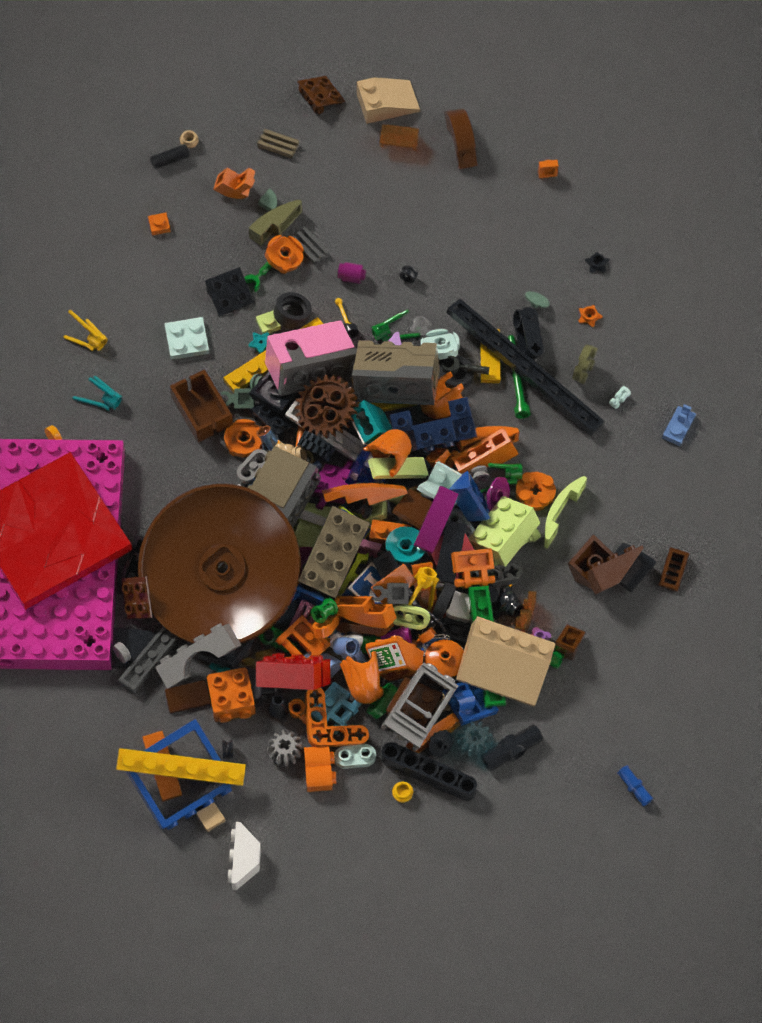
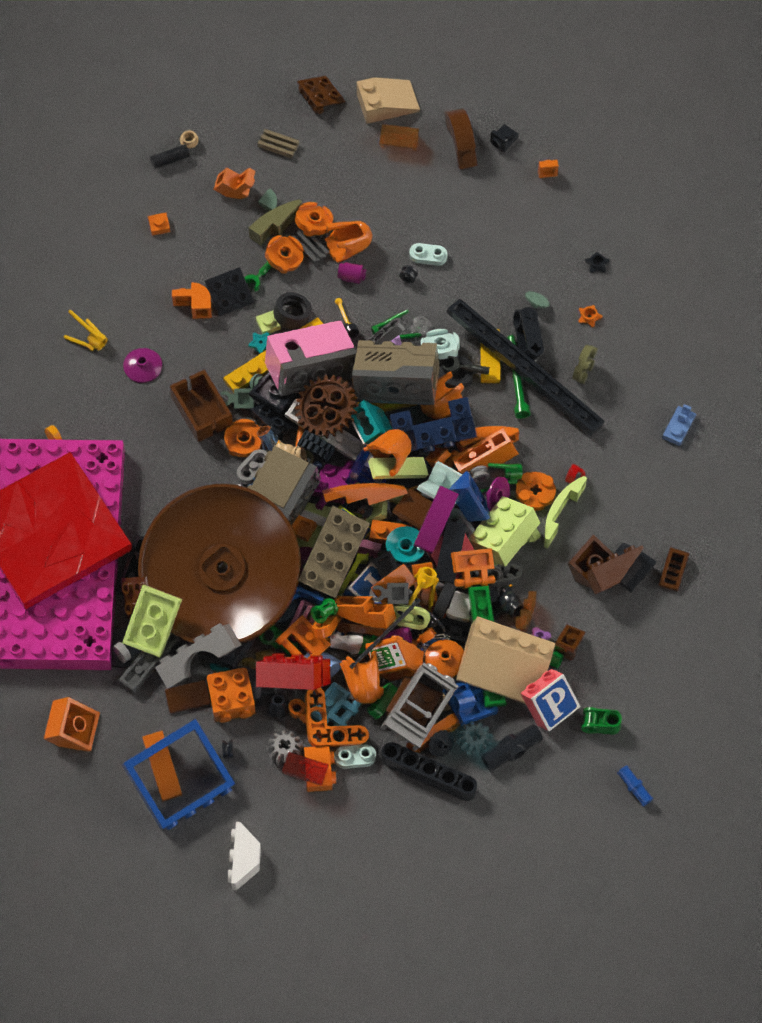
teal plant [72,376,123,411] -> none
yellow plate [116,748,246,786] -> none
light aqua plate [165,317,209,360] -> none
tan tile [196,802,225,832] -> none
medium blue piece [333,637,368,663] -> none
yellow plate [392,782,413,803] -> none
light aqua piece [609,386,631,409] -> none
none -> orange slope [44,697,100,752]
none -> yellowish green tile [122,585,182,658]
none -> magenta dish [123,348,162,383]
none -> orange brick [172,282,212,319]
none -> clear red plate [282,752,329,786]
none -> orange plate [292,515,317,542]
none -> orange plate [295,202,333,237]
none -> orange hair [325,221,372,263]
none -> black piece [349,598,421,669]
none -> dark grey beam [356,318,406,351]
none -> light aqua plate [409,243,447,266]
none -> black bracket [490,124,519,152]
none -> piece [520,669,580,731]
none -> red tile [565,464,586,484]
none -> green piece [581,707,622,735]

